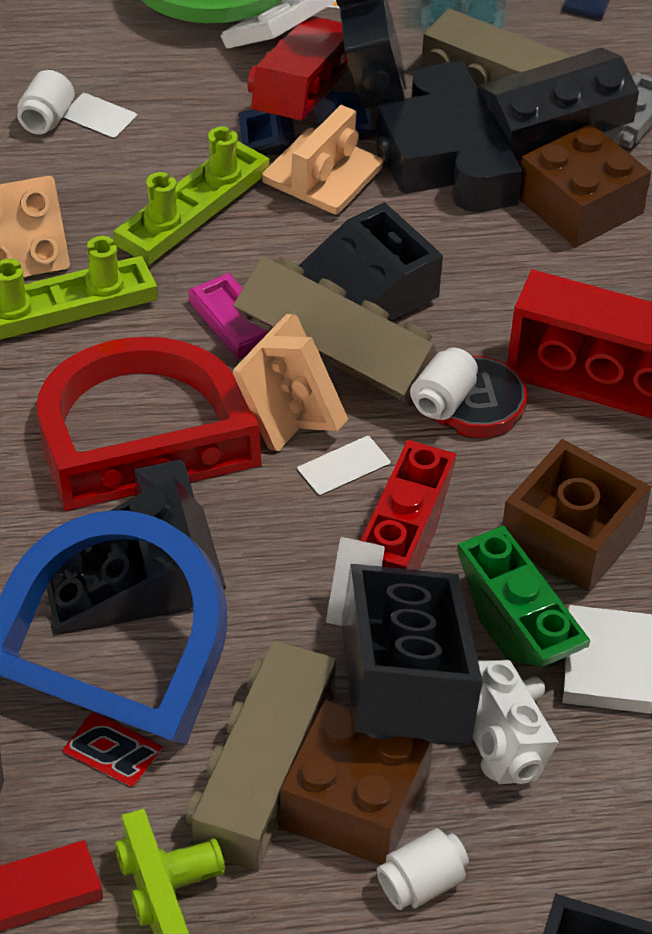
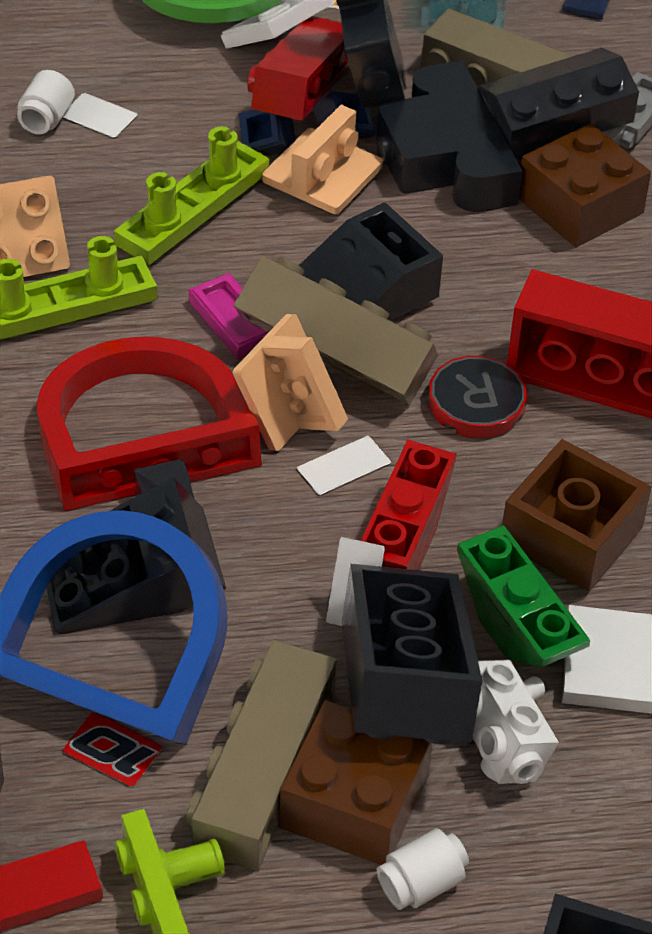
white brick [410,347,478,420] -> none

